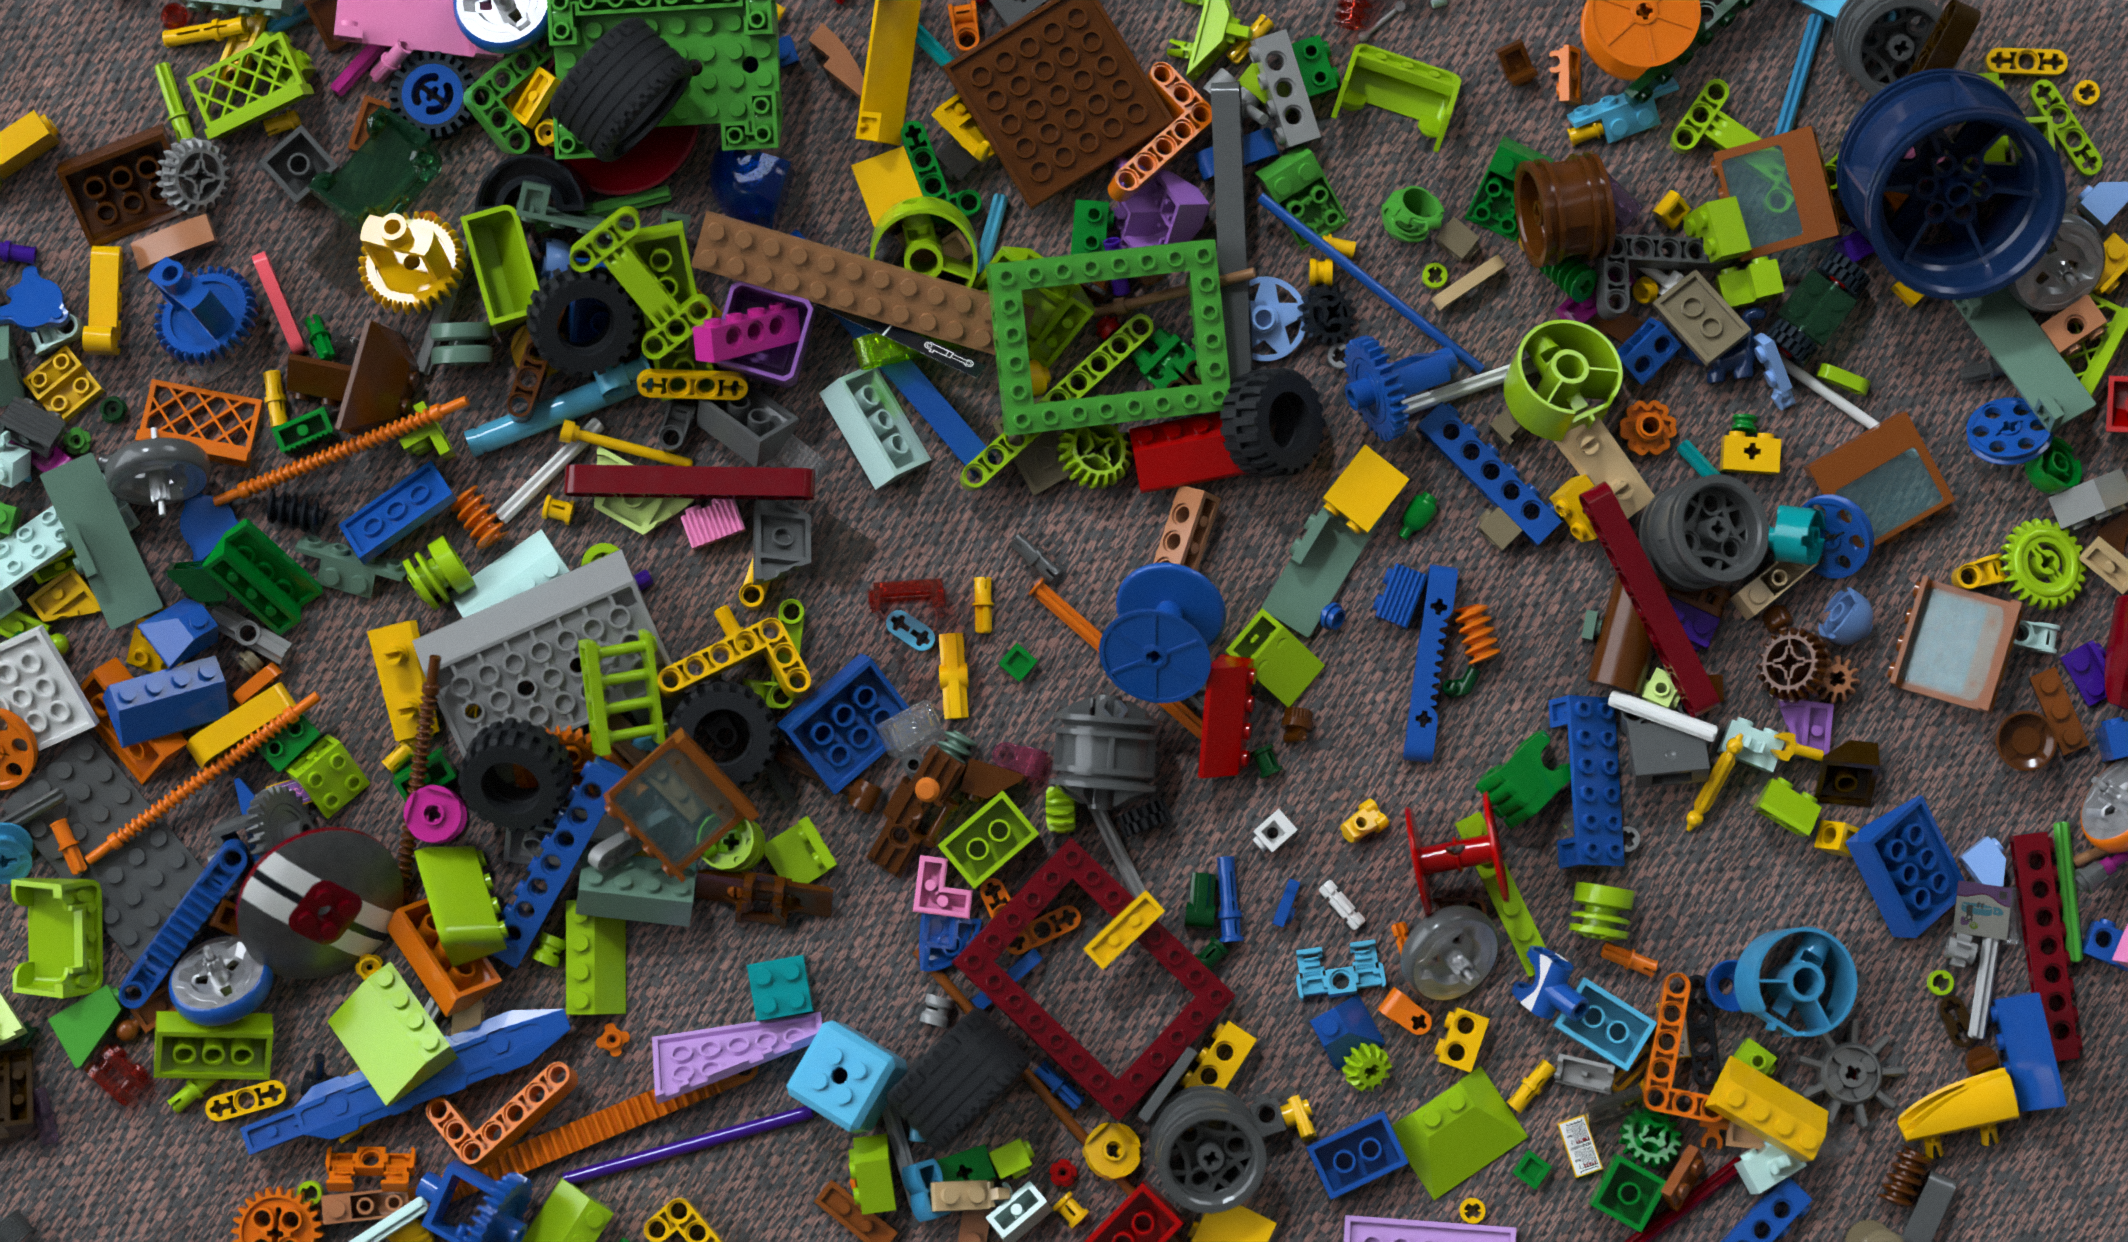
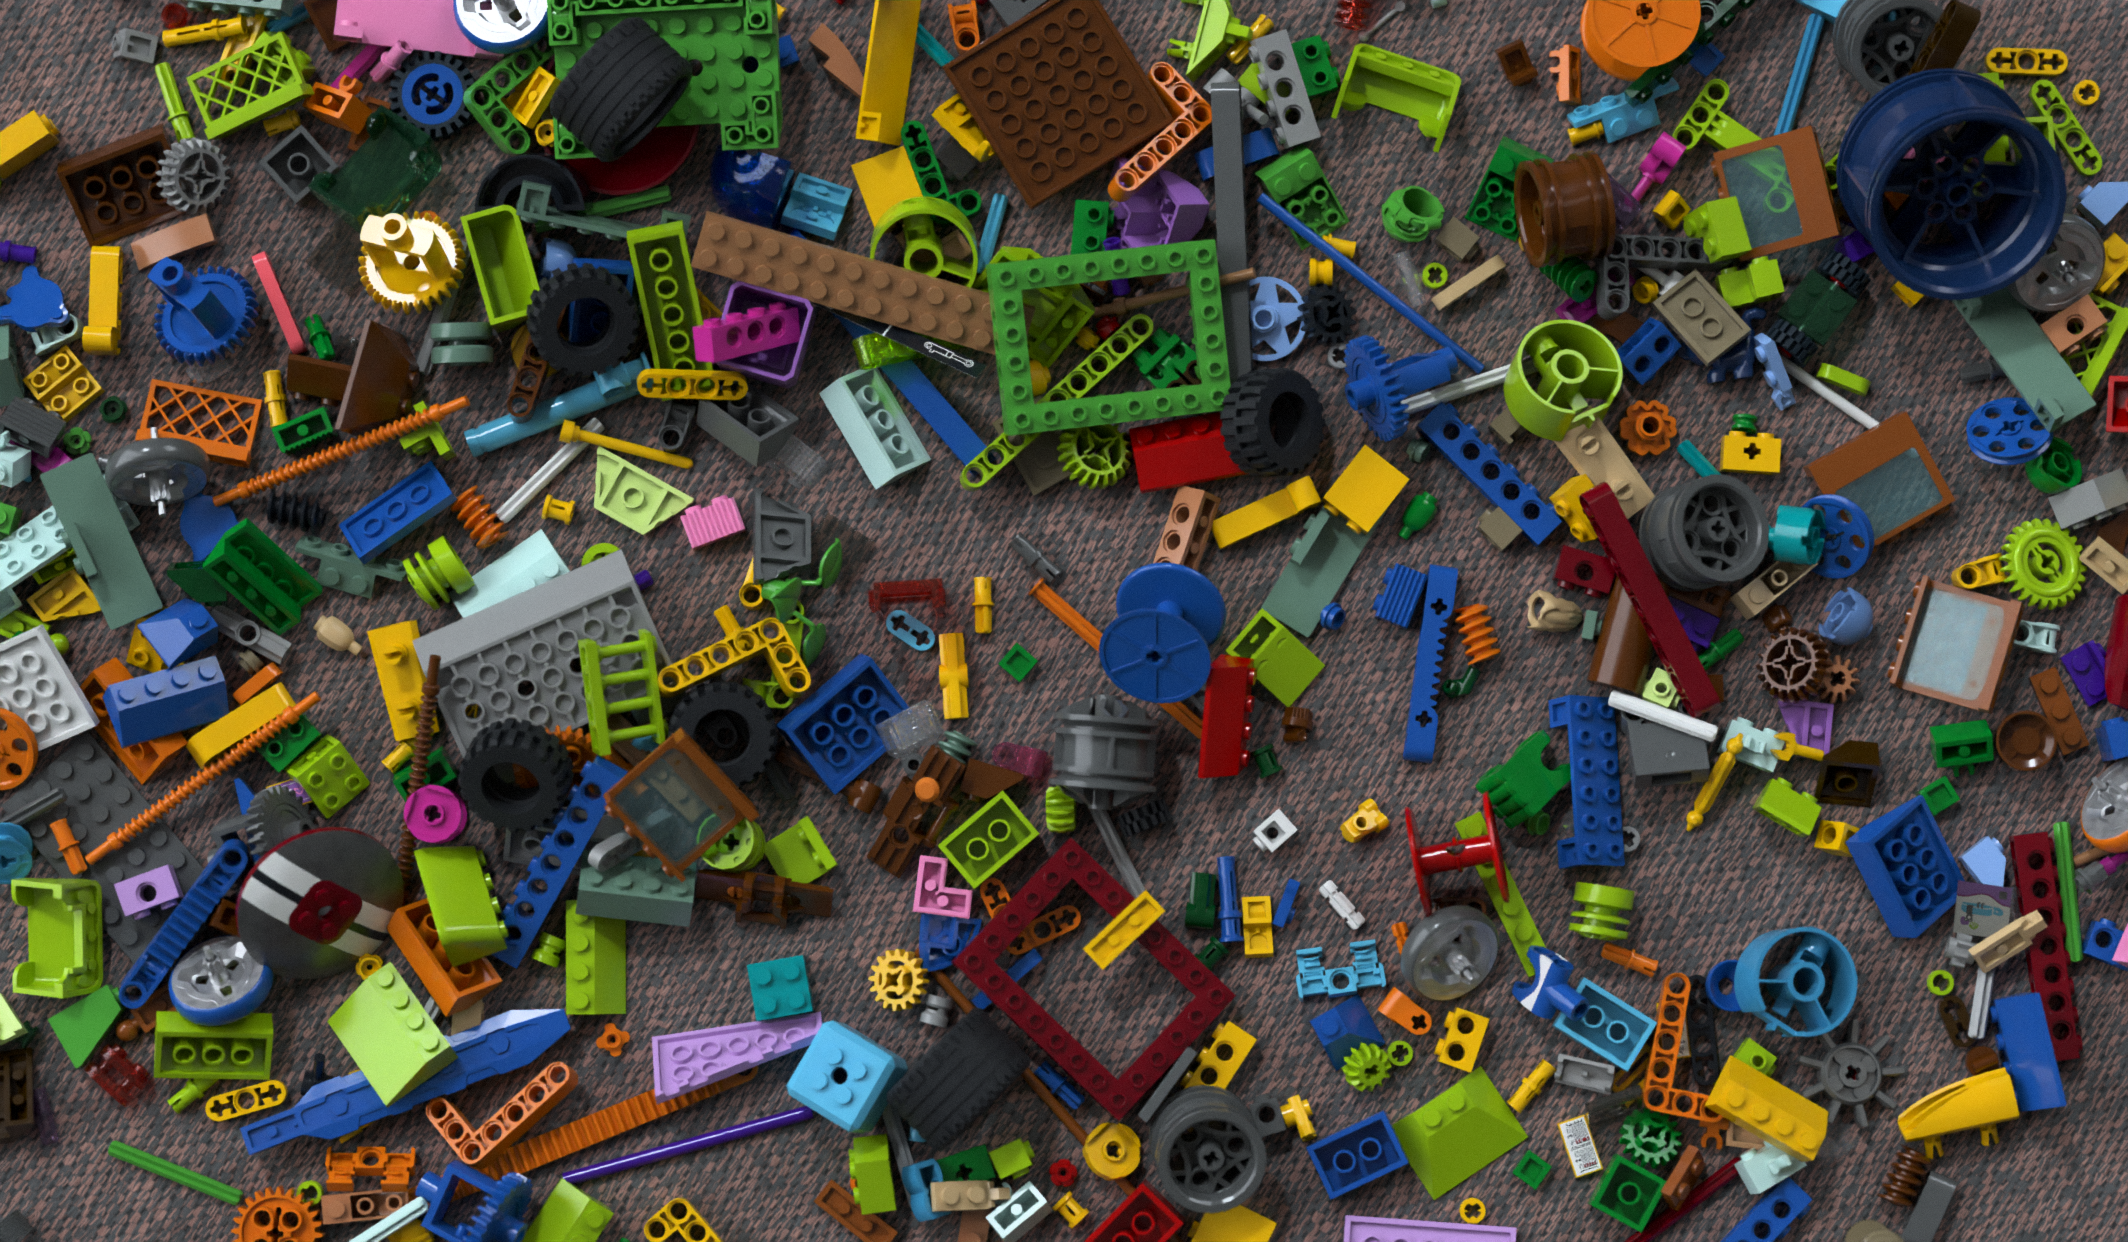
dark red beam [564,464,816,500] -> none
lime beam [569,206,712,360] -> none
none -> bright green axle [108,1141,243,1205]
none -> light grey bracket [111,28,159,65]
none -> lavender brick [114,864,184,920]
none -> orange brick [302,75,373,135]
none -> tan plant [313,615,363,656]
none -> bright green plant [761,538,843,669]
none -> medium azure slope [781,172,853,241]
none -> yellow gear [868,949,929,1011]
none -> yellow plate [1075,326,1101,351]
none -> yellow beam [1211,475,1322,550]
none -> yellow slope [1242,896,1273,958]
none -> lime bush [1387,1041,1413,1066]
none -> clear pin [1392,250,1428,308]
none -> sand green plate [1406,436,1431,464]
none -> bright green plate [1524,809,1550,835]
none -> tan piece [1527,590,1583,632]
none -> dark red brick [1552,545,1615,599]
none -> dark pink beam [1628,131,1687,205]
none -> blue plate [1689,43,1725,78]
none -> green axle [1698,628,1745,671]
none -> green bracket [1915,775,1960,817]
none -> green brick [1929,719,1994,777]
none -> tan hinge [1968,910,2048,973]

